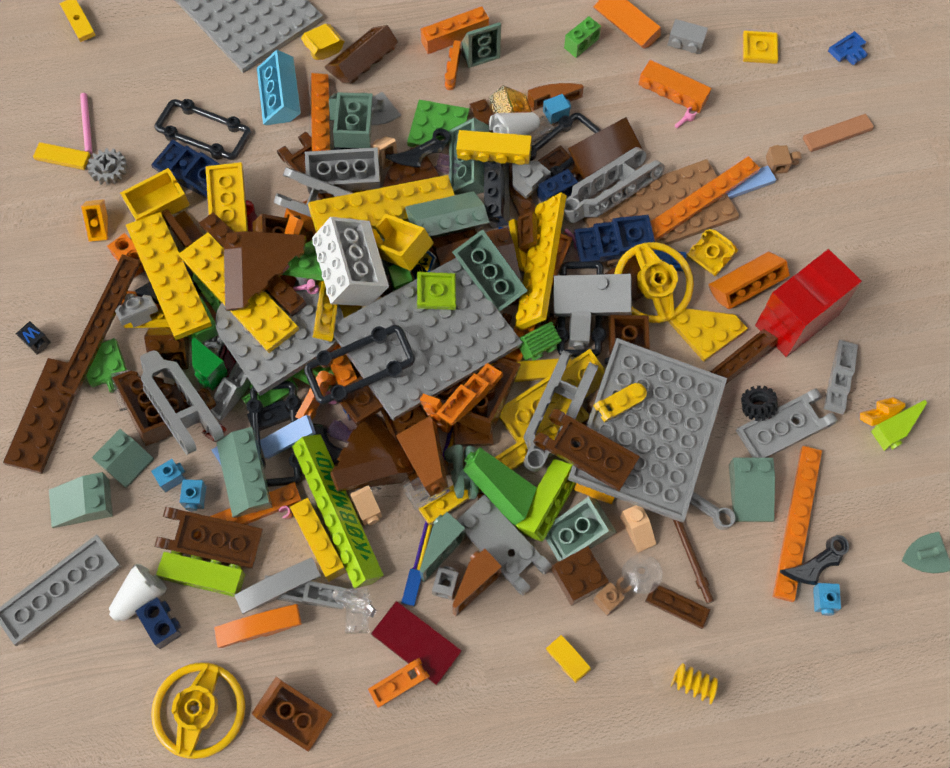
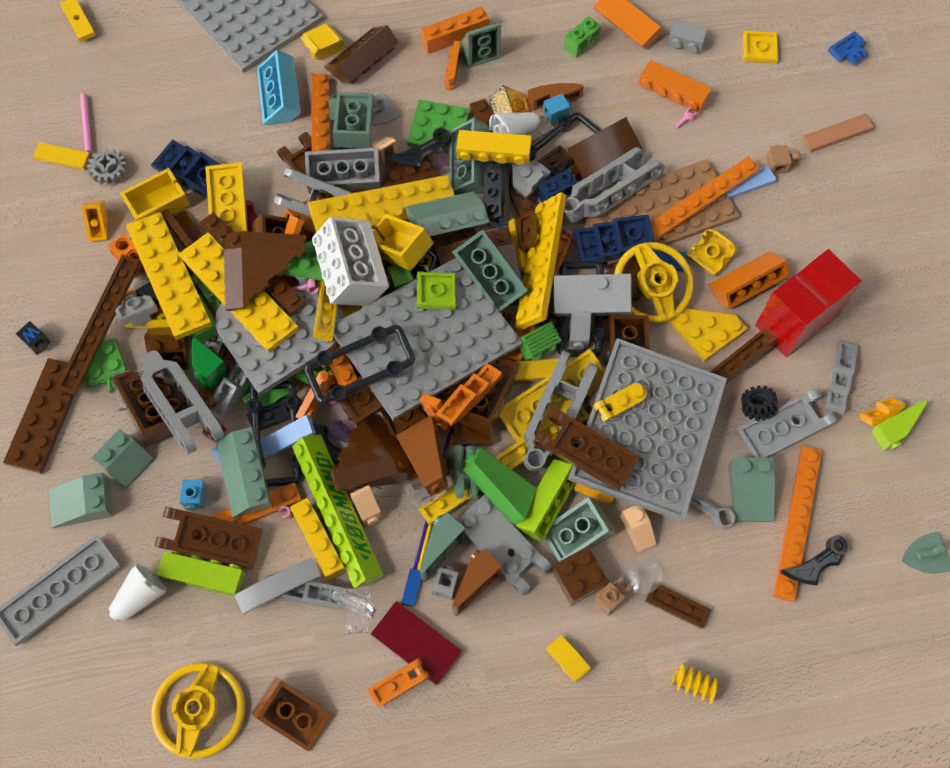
dark blue brick [135,597,182,649] -> none
dark azure brick [151,459,186,492] -> none
black bar [154,99,251,160] -> none
orange slope [214,604,302,648] -> none
reddish brown bar [673,519,714,604] -> none
dark azure brick [813,583,841,616] -> none

